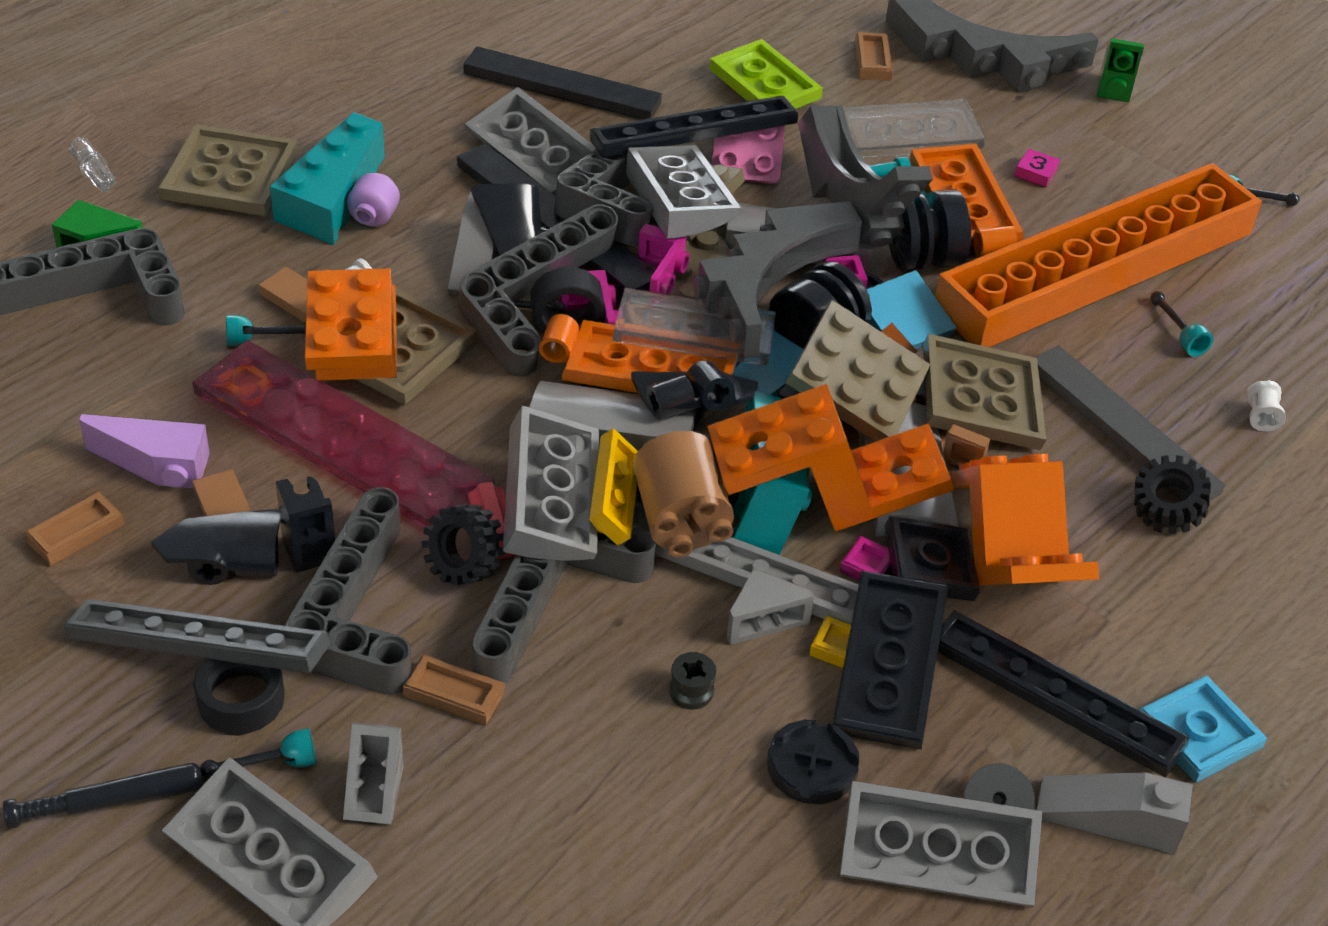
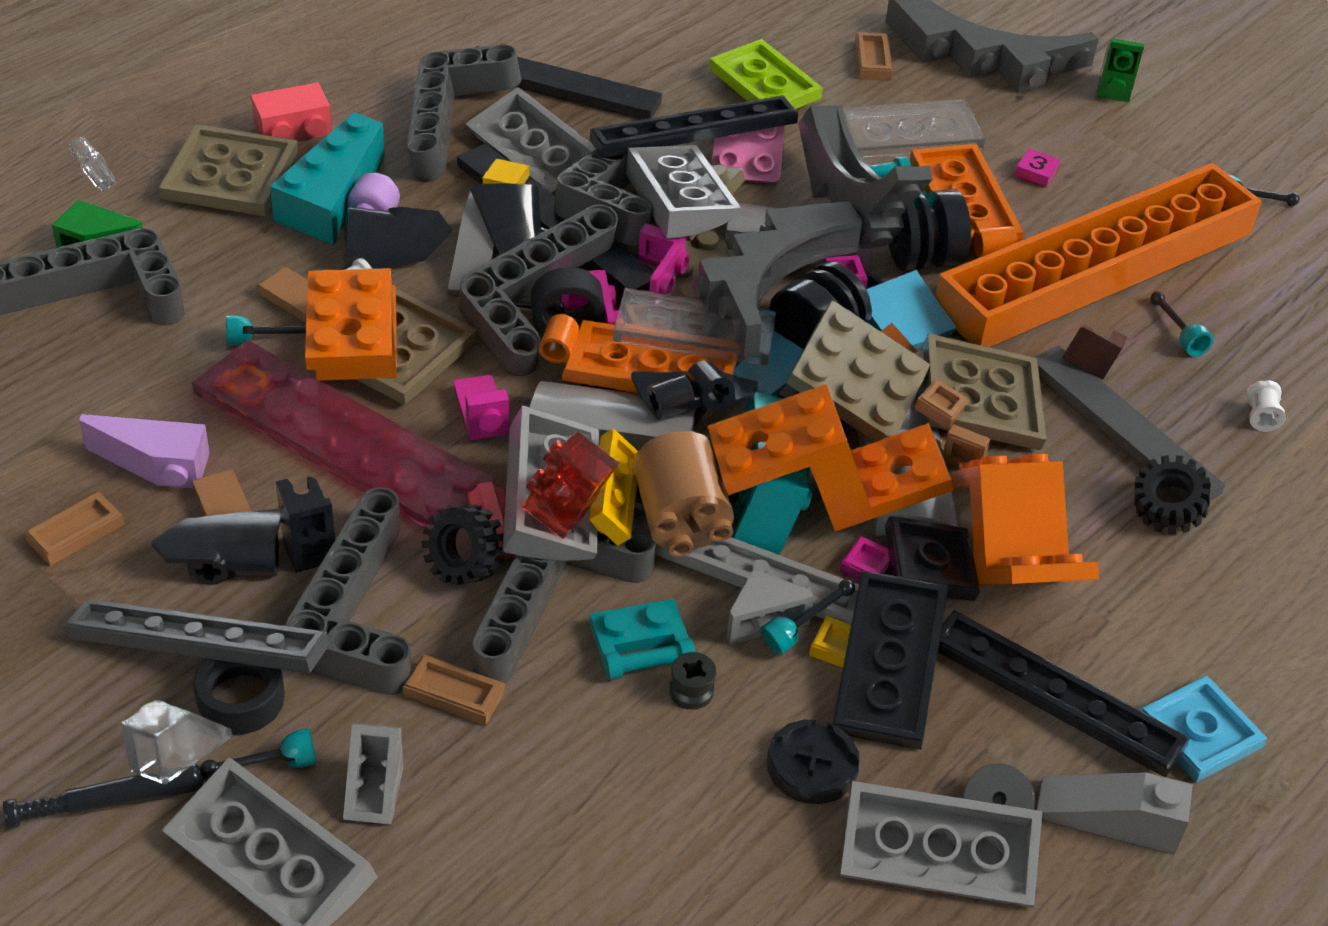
none -> clear slope [121,700,232,784]
none -> coral brick [251,82,332,141]
none -> black panel [343,207,452,270]
none -> dark grey beam [407,44,522,181]
none -> dark pink bracket [454,375,509,441]
none -> yellow tile [482,159,530,184]
none -> clear red brick [522,431,619,539]
none -> teal plate [589,598,695,680]
none -> hinge [760,579,855,656]
none -> medium nougat tile [914,379,969,430]
none -> black panel [1063,325,1127,380]

